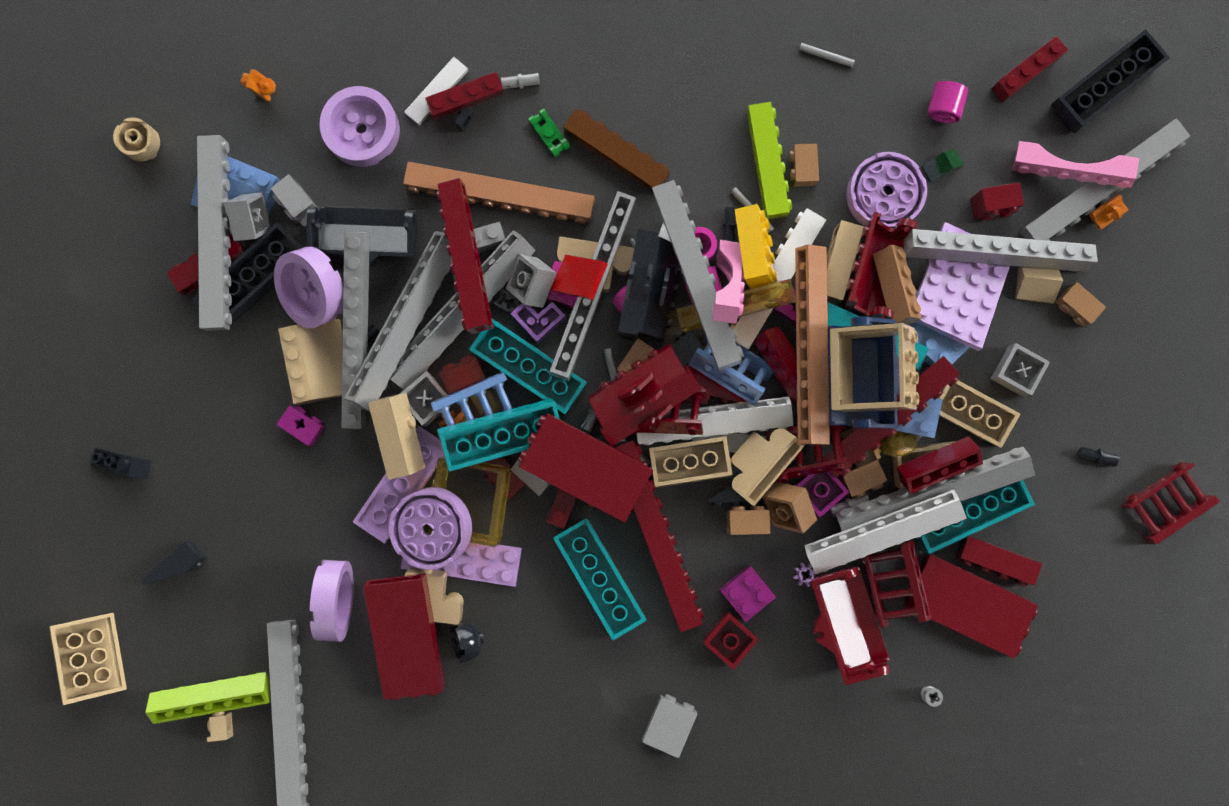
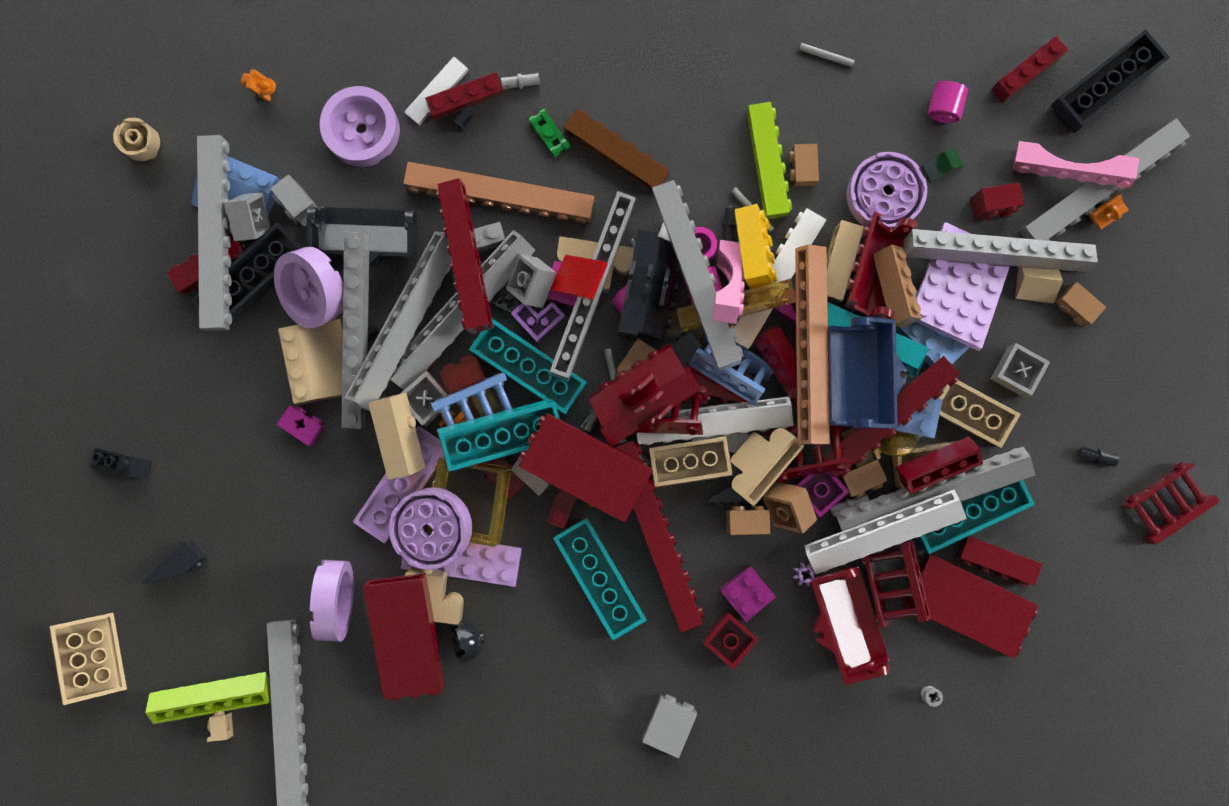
tan window [830,323,919,413] -> none

